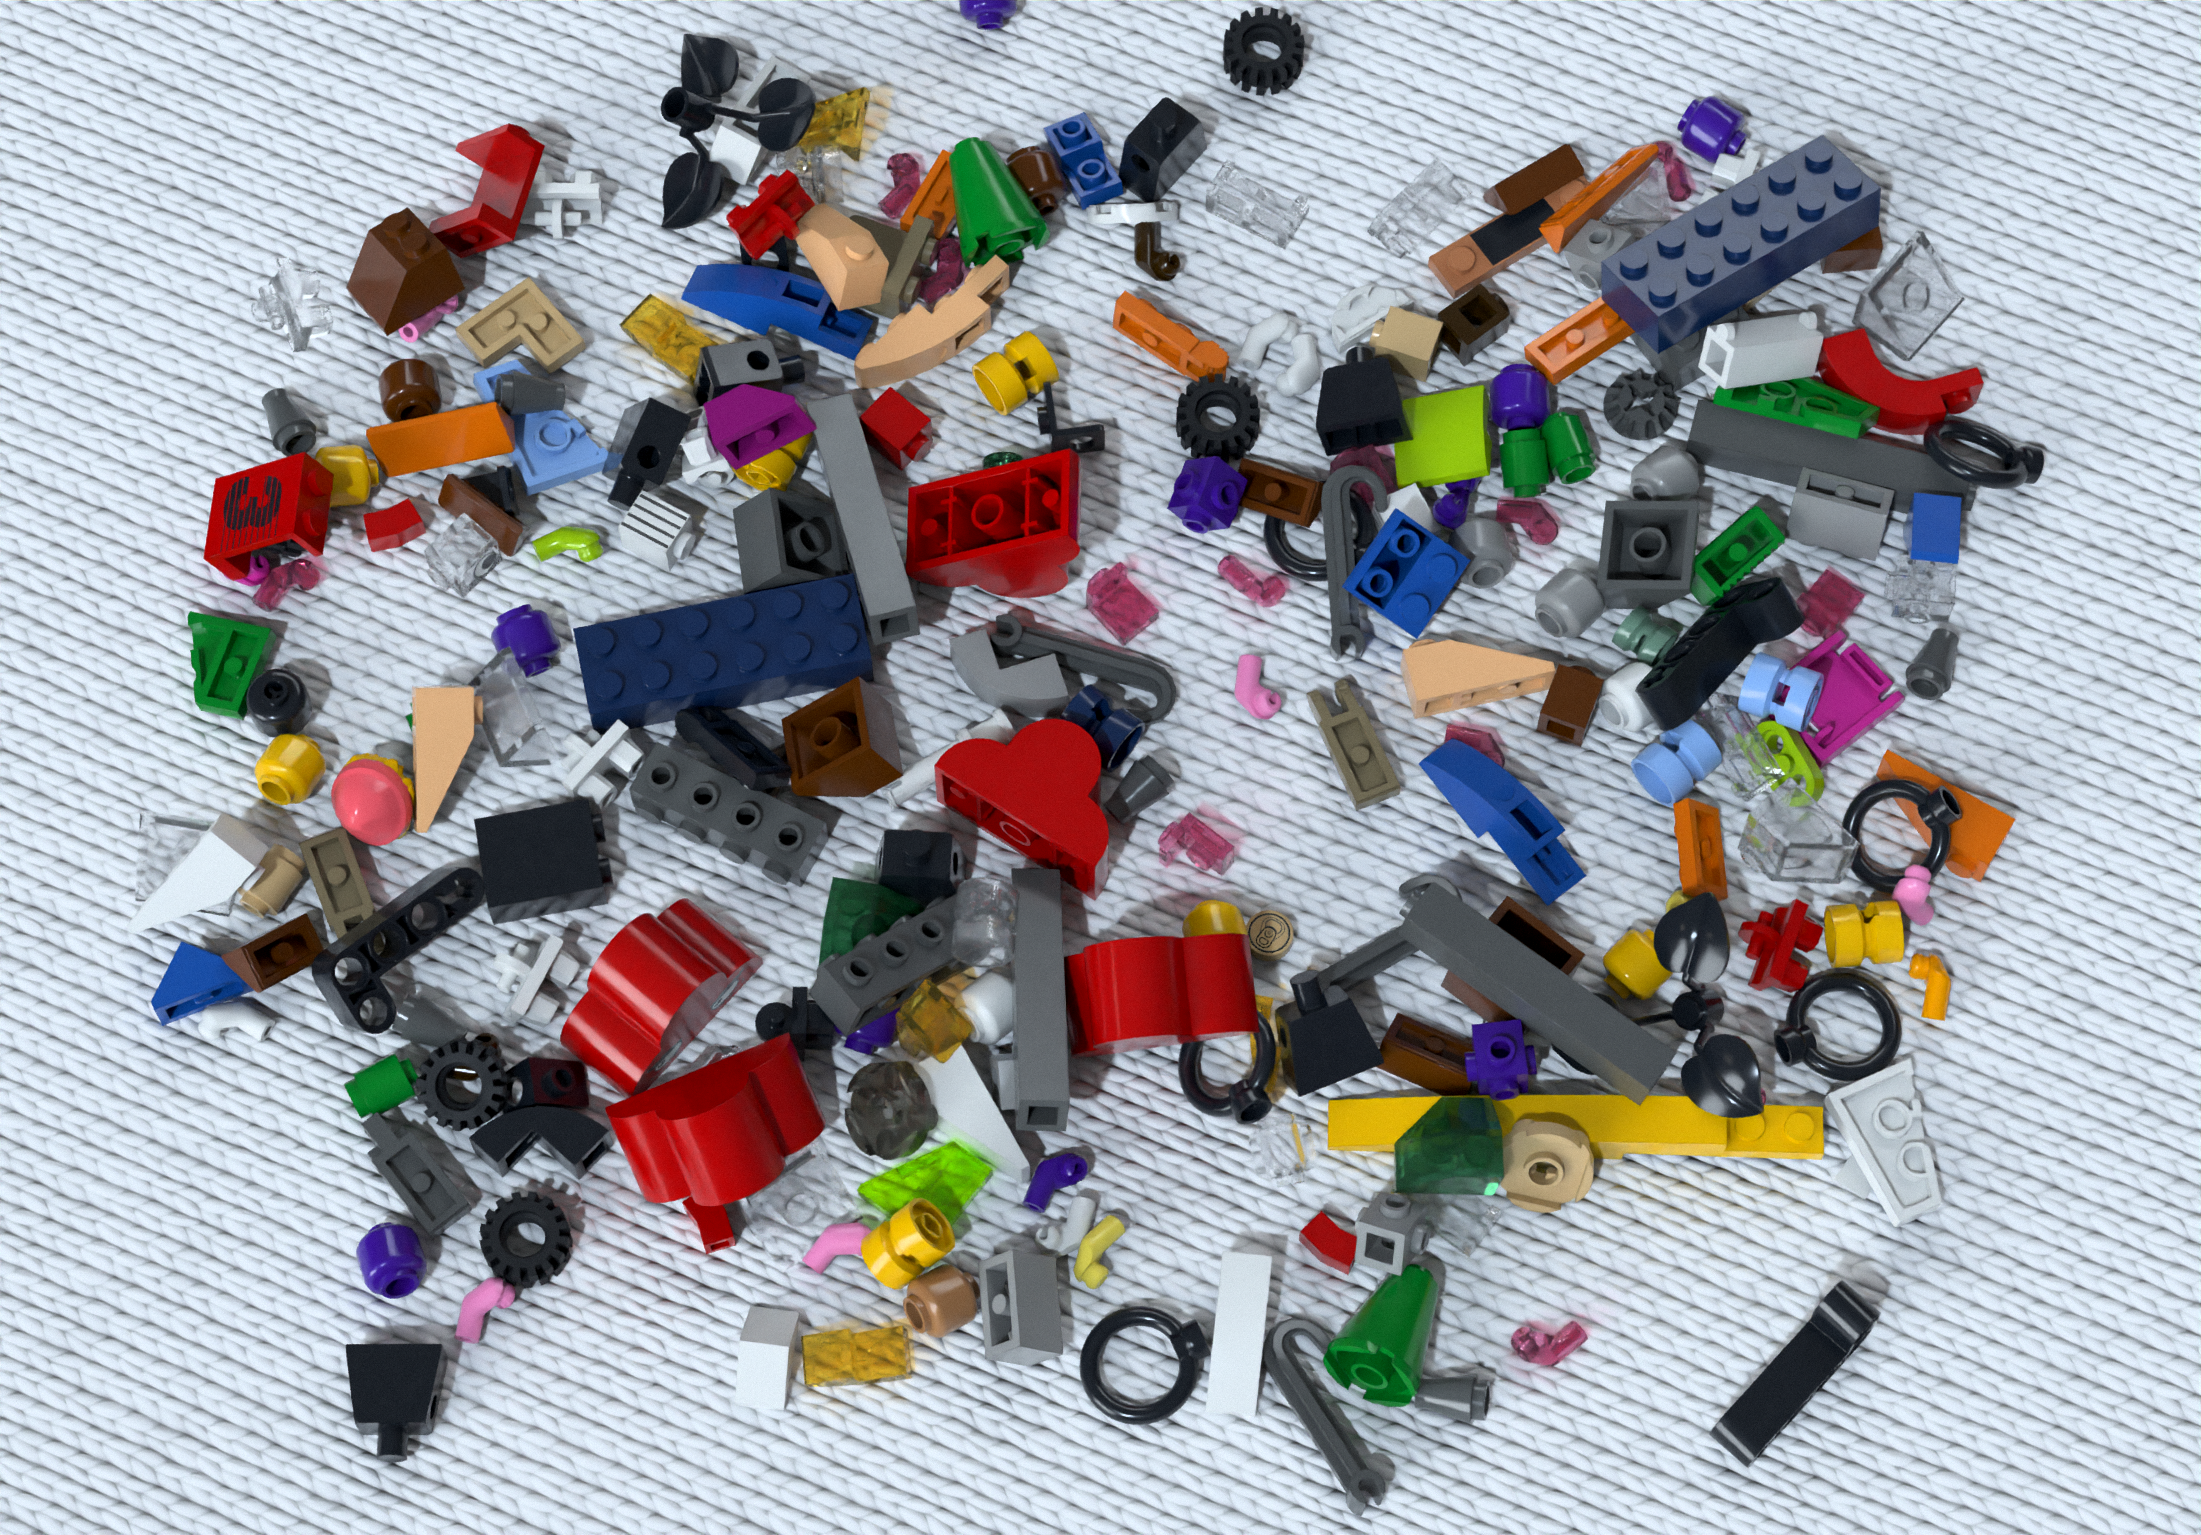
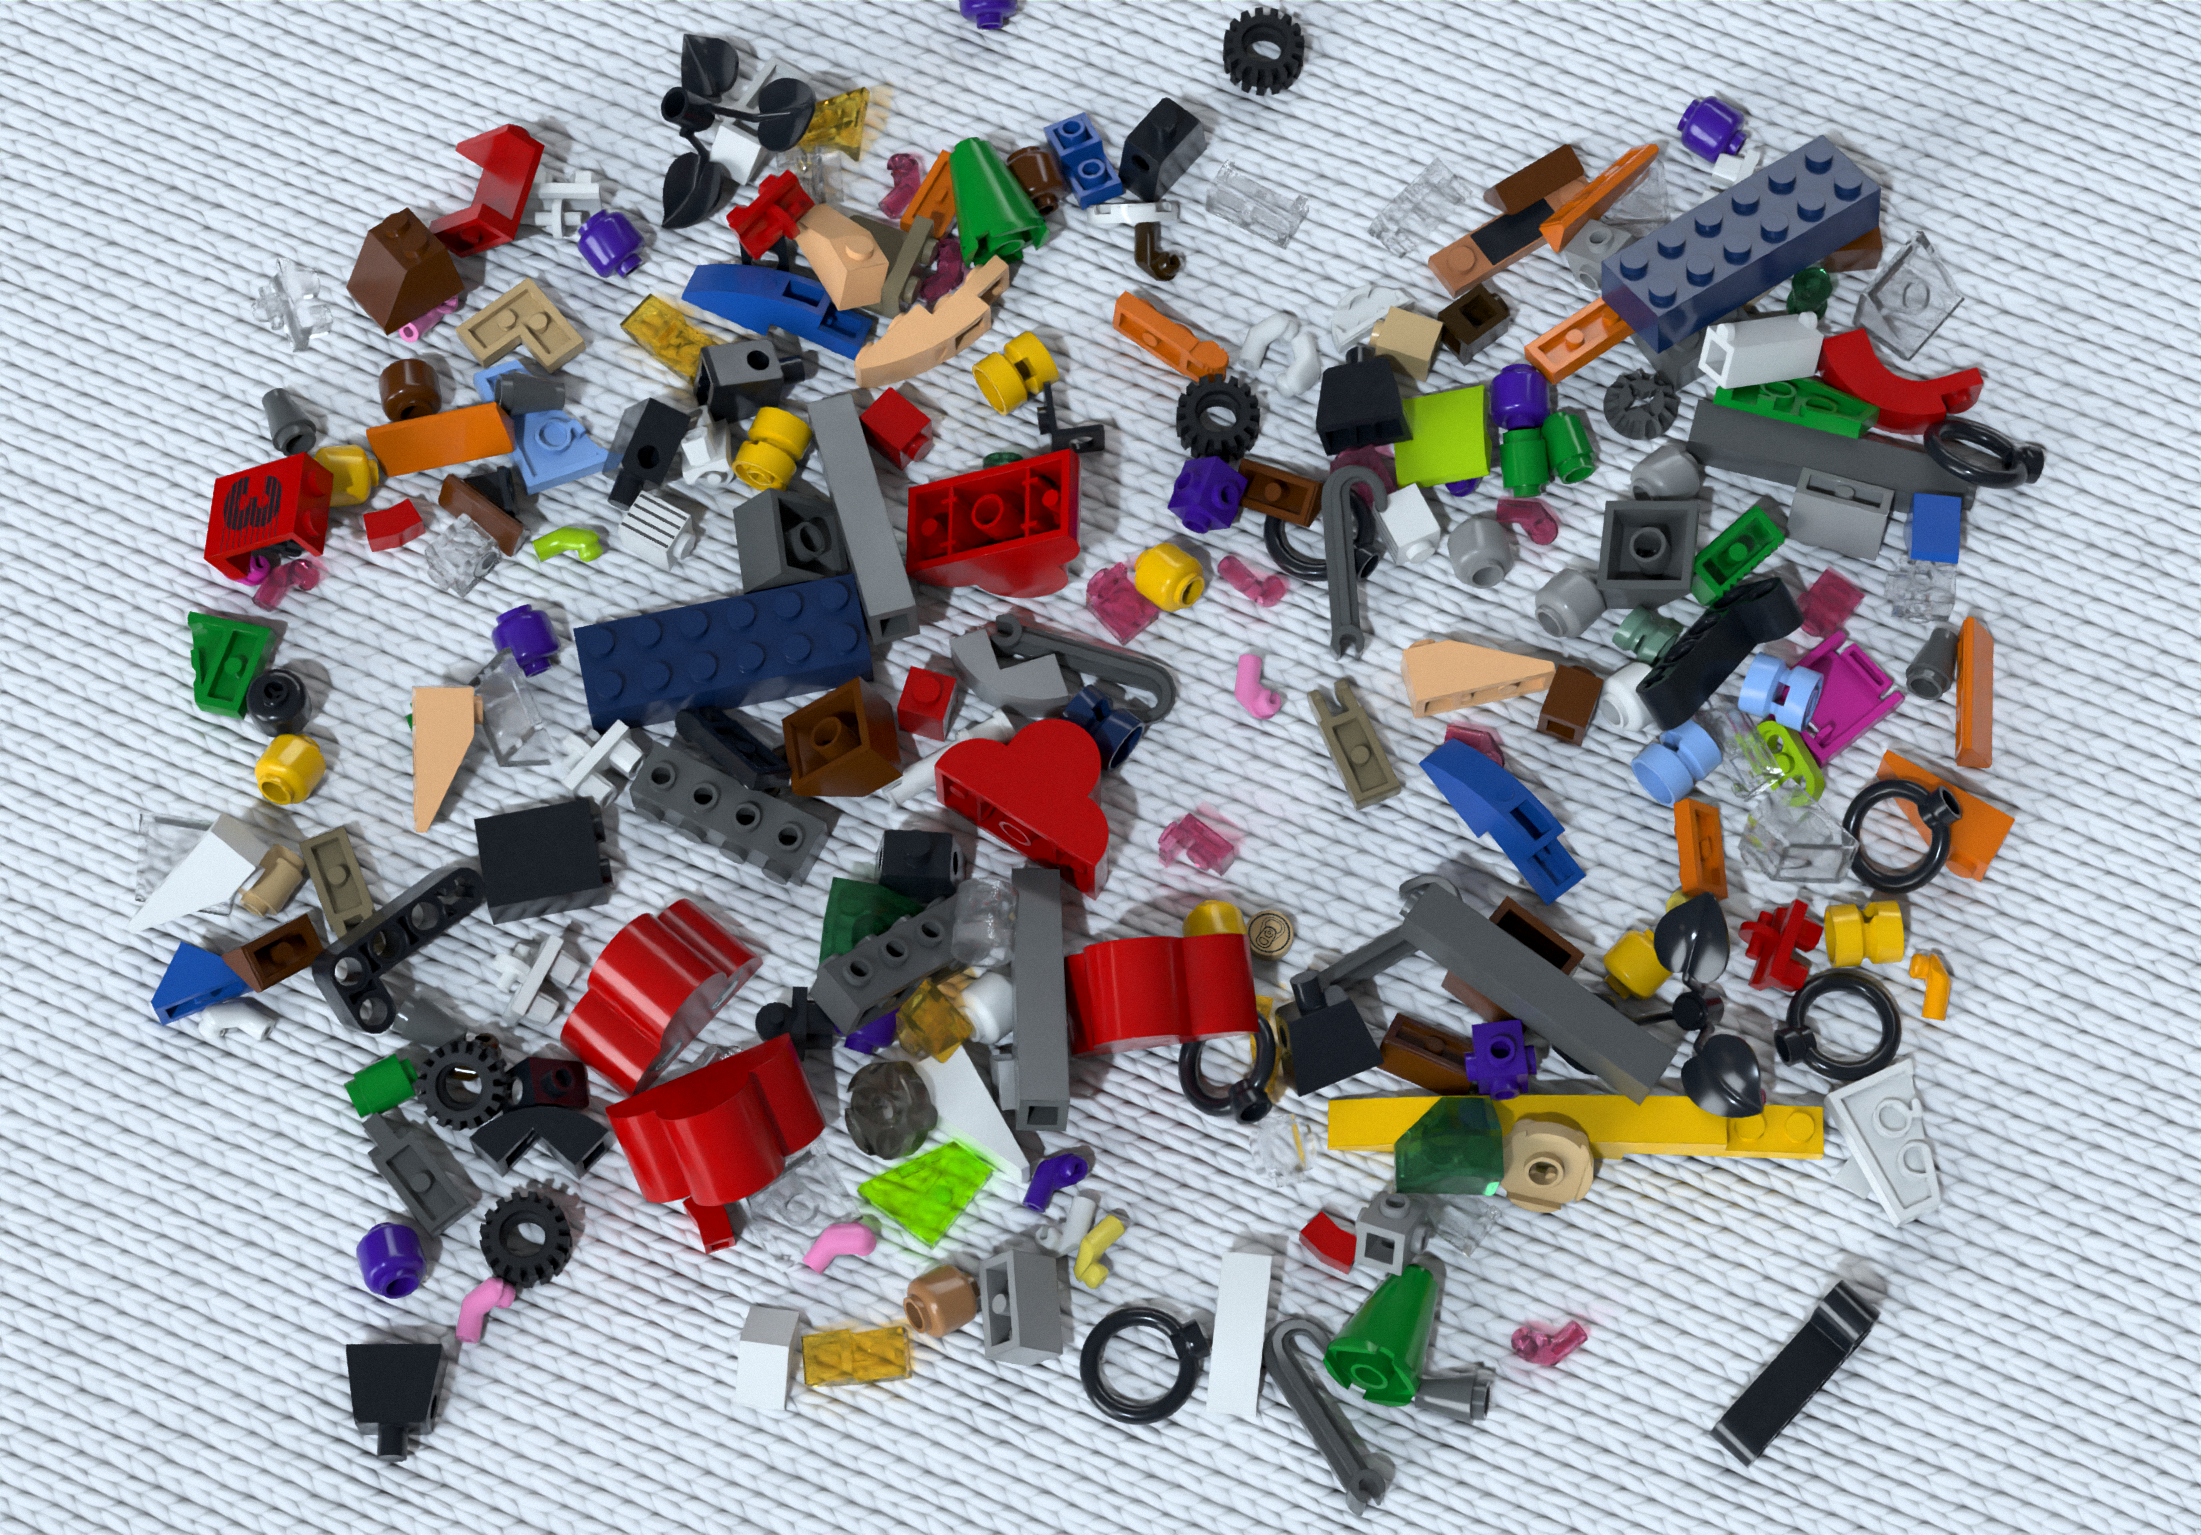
coral hair [331,753,415,846] -> none
magenta slope [703,384,817,470] -> none
yellow wheel [860,1198,955,1290] -> none
dark grey cone [1103,755,1174,825] -> none
blue slope [1342,508,1471,639] -> none
dark purple arm [1432,488,1471,530] -> none
clear pink arm [1652,141,1691,202] -> none
bright pink arm [1892,865,1934,926] -> none
none -> dark purple head [577,209,645,279]
none -> red brick [897,666,958,742]
none -> yellow head [1134,542,1205,612]
none -> clear green bush [1786,267,1833,322]
none -> orange slope [1955,617,1994,768]

